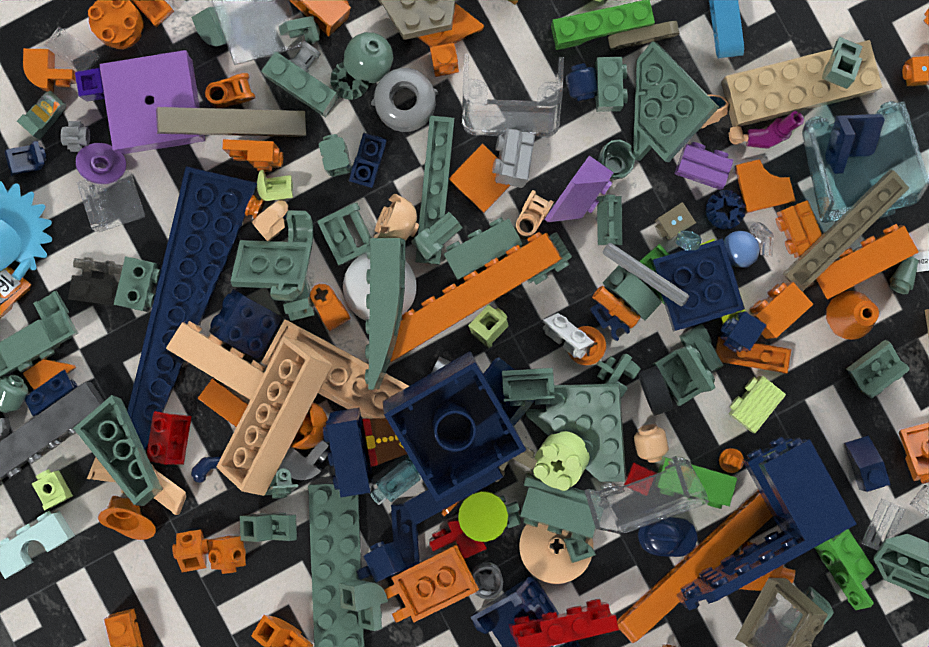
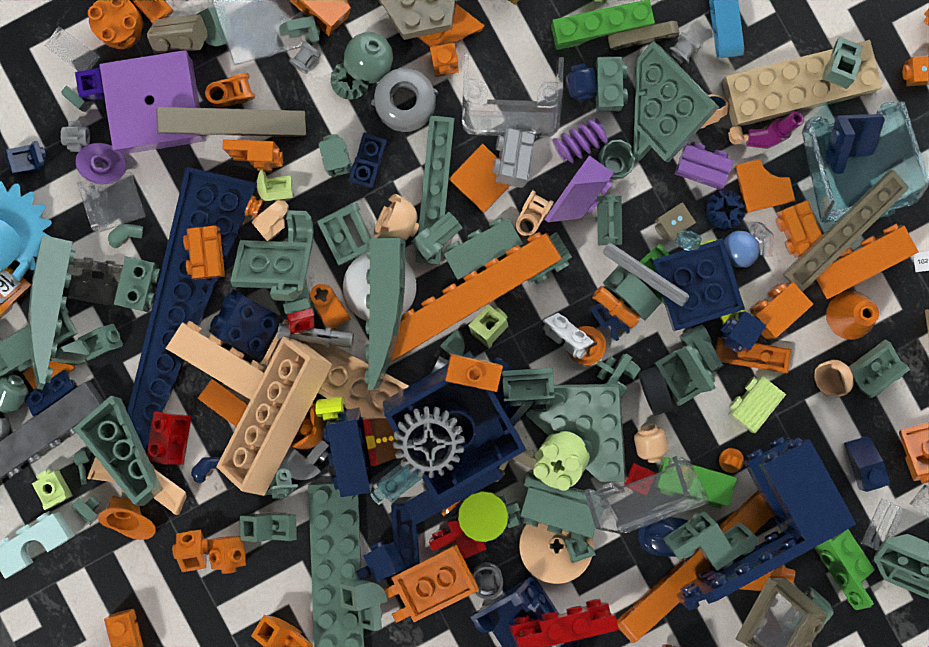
sand green leg [17,91,66,140] -> none
orange brick [23,48,77,93] -> none
sand green brick [261,51,339,118] -> none
sand green cone [889,257,919,294] -> none
none -> sand green slope [28,235,76,390]
none -> sand green slope [50,340,89,365]
none -> sand green tile [61,85,91,112]
none -> sand green tile [72,495,101,525]
none -> sand green hand [73,448,91,485]
none -> sand green bracket [78,324,123,361]
none -> sand green arm [108,224,143,248]
none -> dark tan brick [147,14,208,55]
none -> orange brick [183,226,225,280]
none -> light grey pin [277,323,354,348]
none -> red tile [287,308,314,334]
none -> neon yellow slope [316,396,345,420]
none -> light grey gear [393,406,465,478]
none -> sand green tile [440,329,465,356]
none -> orange plate [445,354,503,392]
none -> medium lavender piece [552,117,608,164]
none -> sand green bracket [662,511,760,571]
none -> light grey brick [668,32,701,65]
none -> light nougat hair [814,360,853,398]

